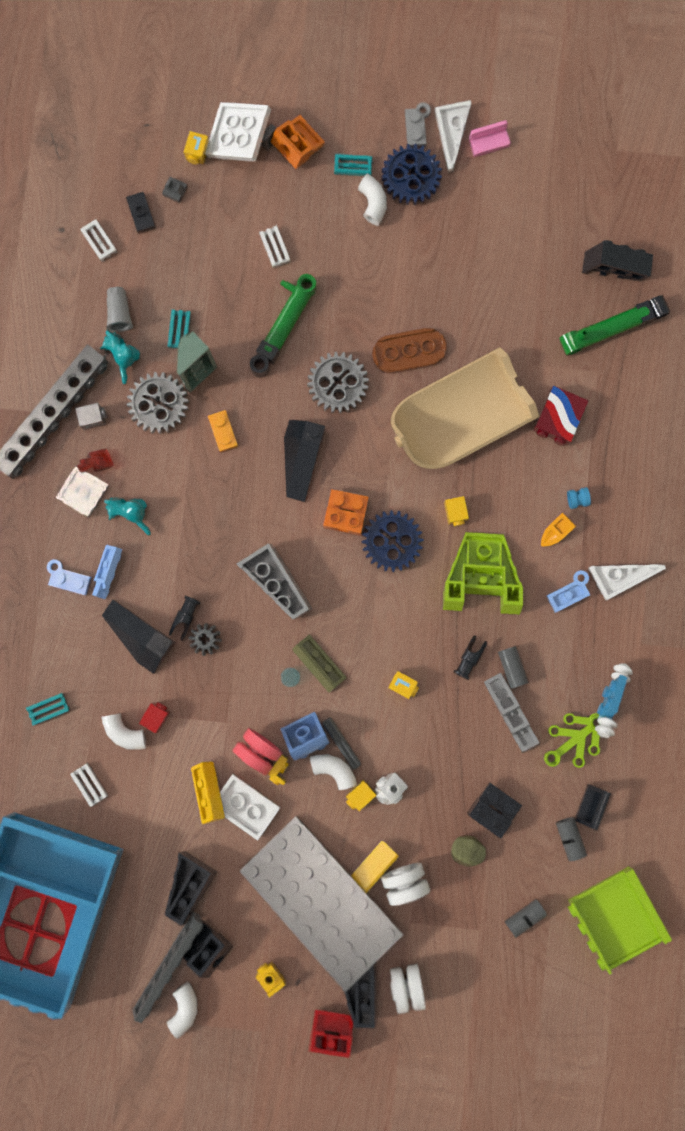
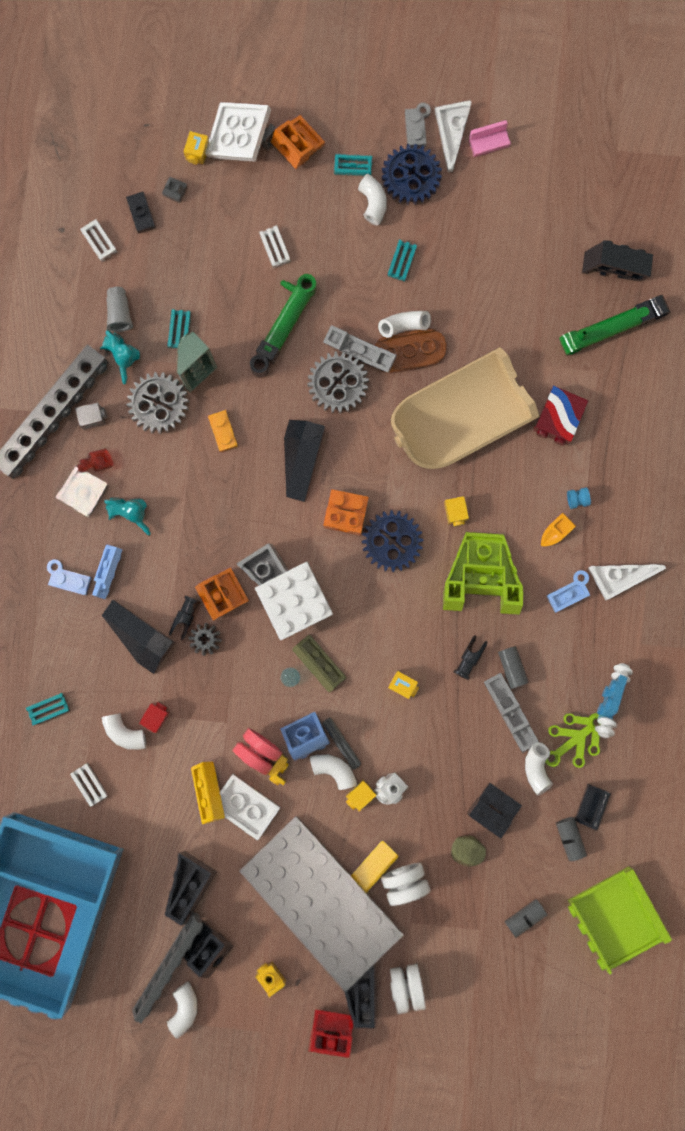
none -> orange brick [195,567,249,621]
none -> white plate [255,562,333,641]
none -> light grey slope [323,325,397,373]
none -> white cylinder [378,311,431,338]
none -> teal tile [387,239,417,282]
none -> white cylinder [525,742,553,796]

